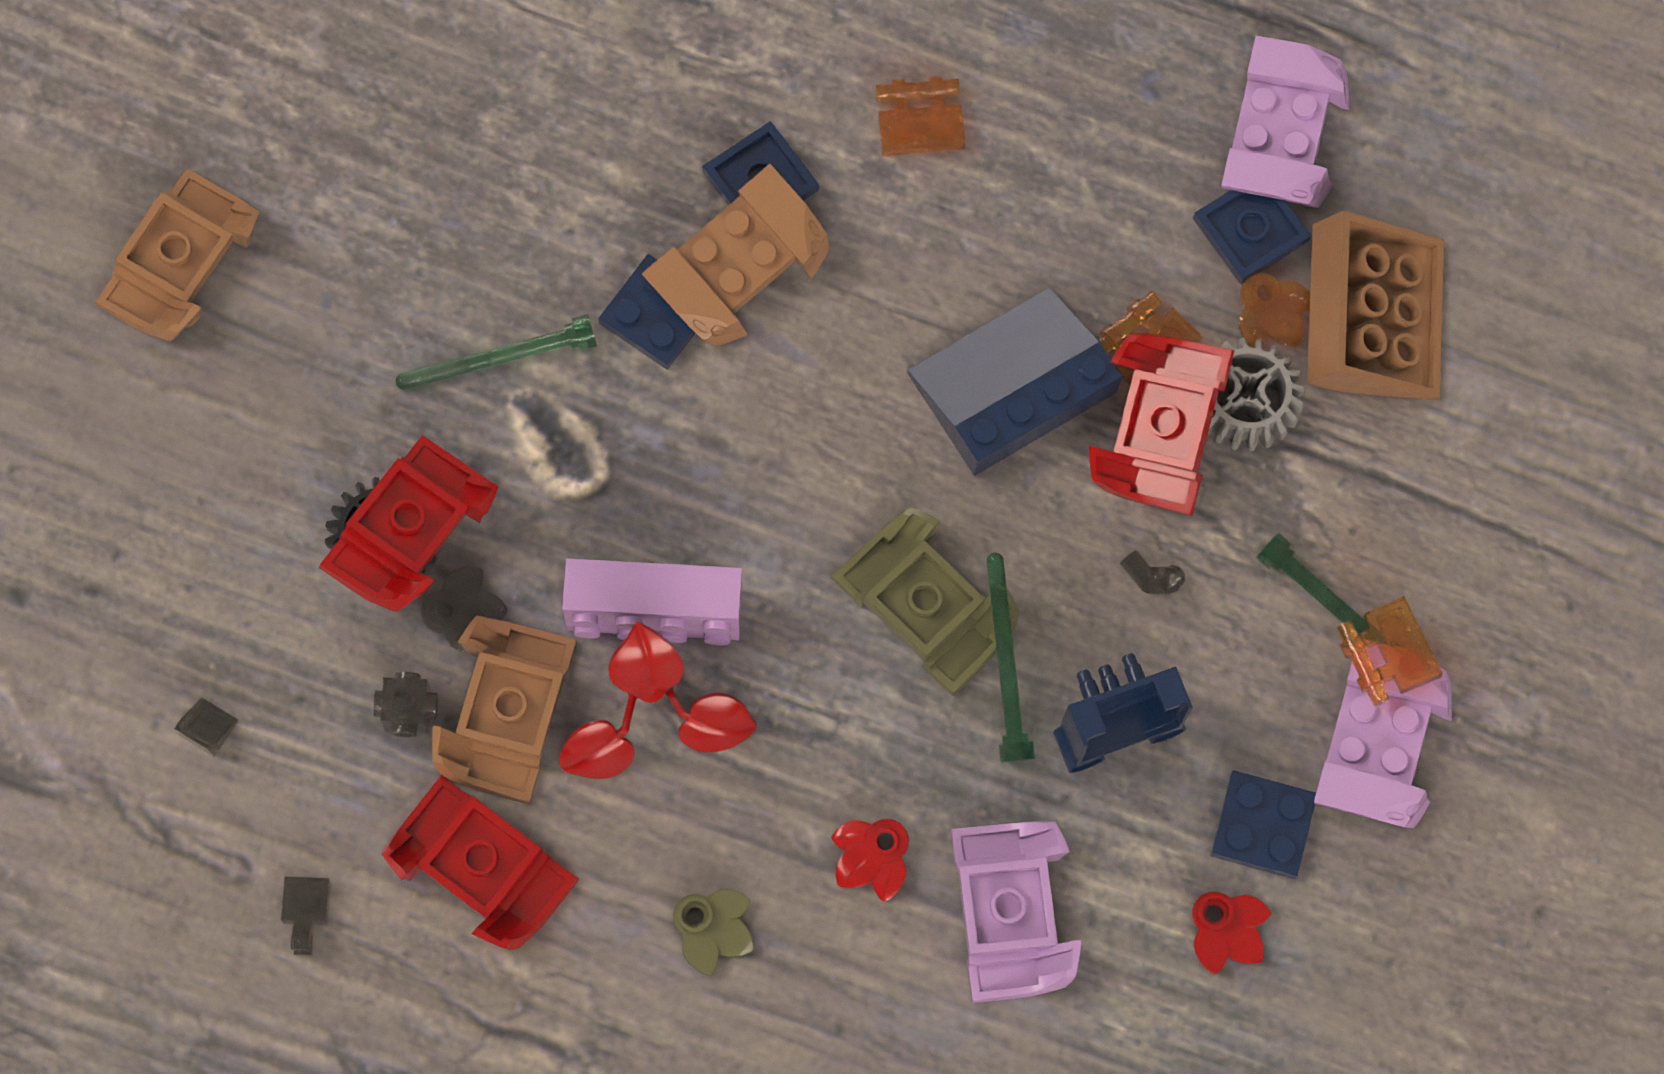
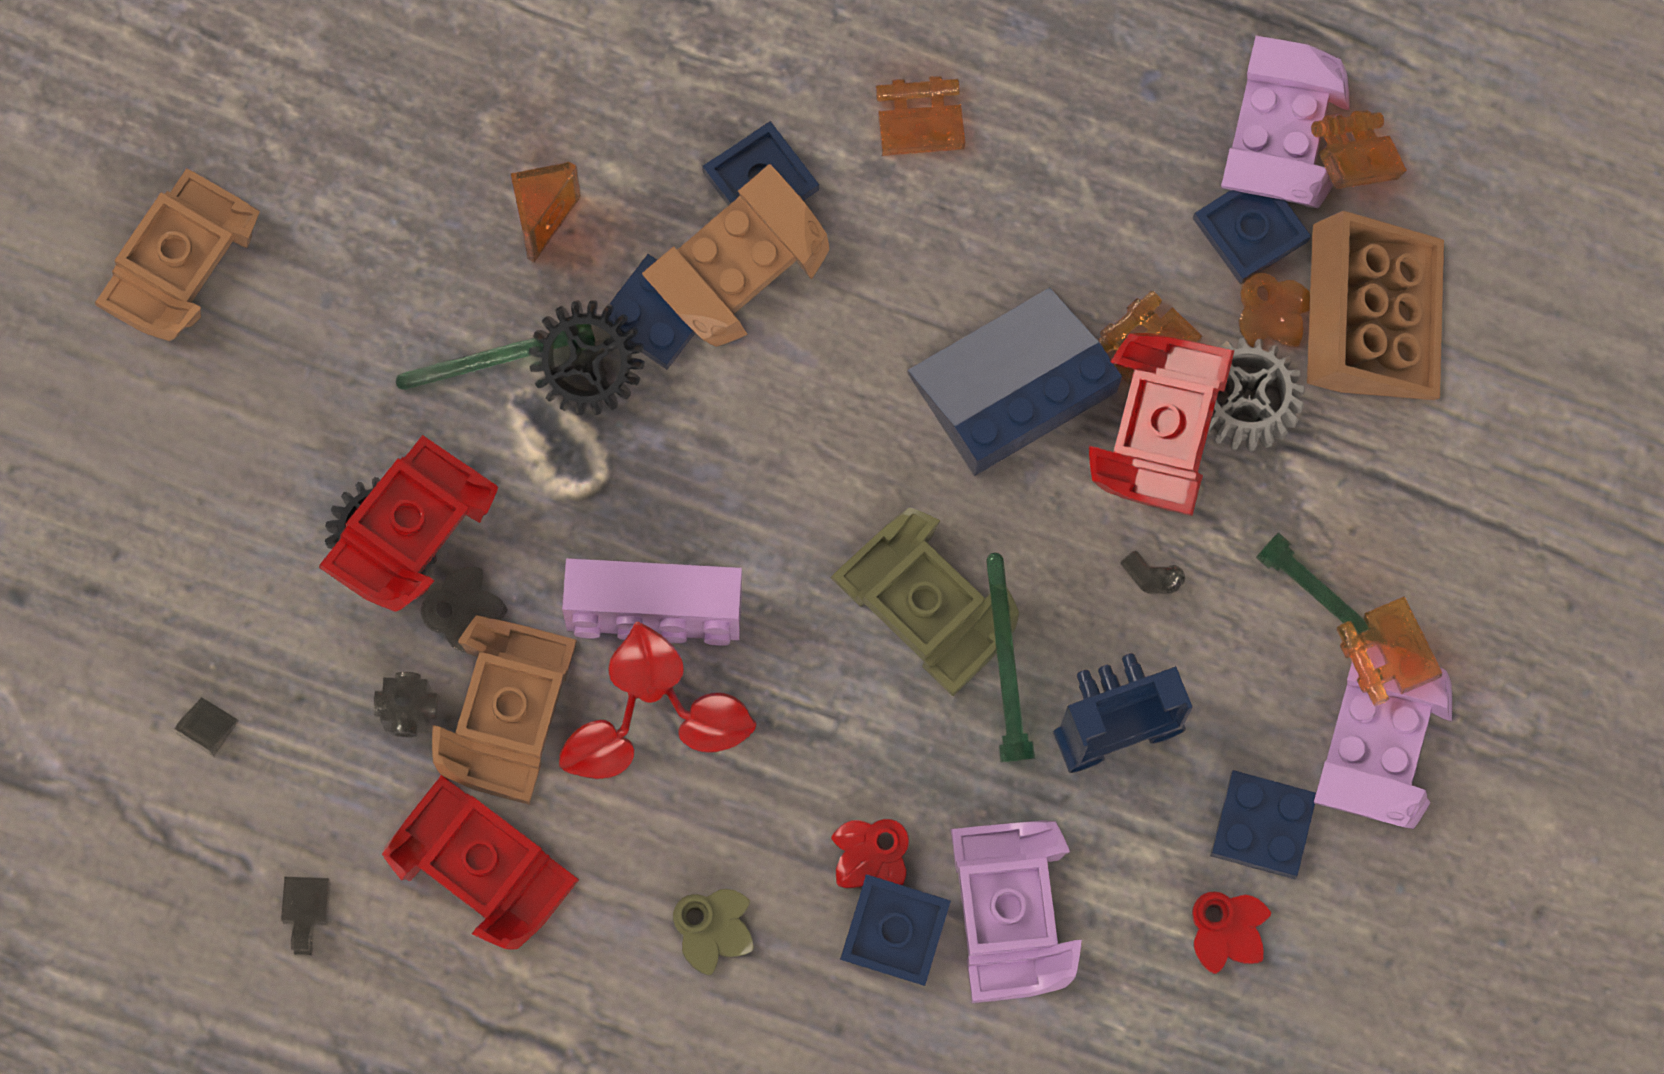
none -> clear orange slope [510,162,581,263]
none -> black gear [529,300,645,415]
none -> dark blue plate [840,874,951,986]
none -> clear orange plate [1311,110,1407,189]

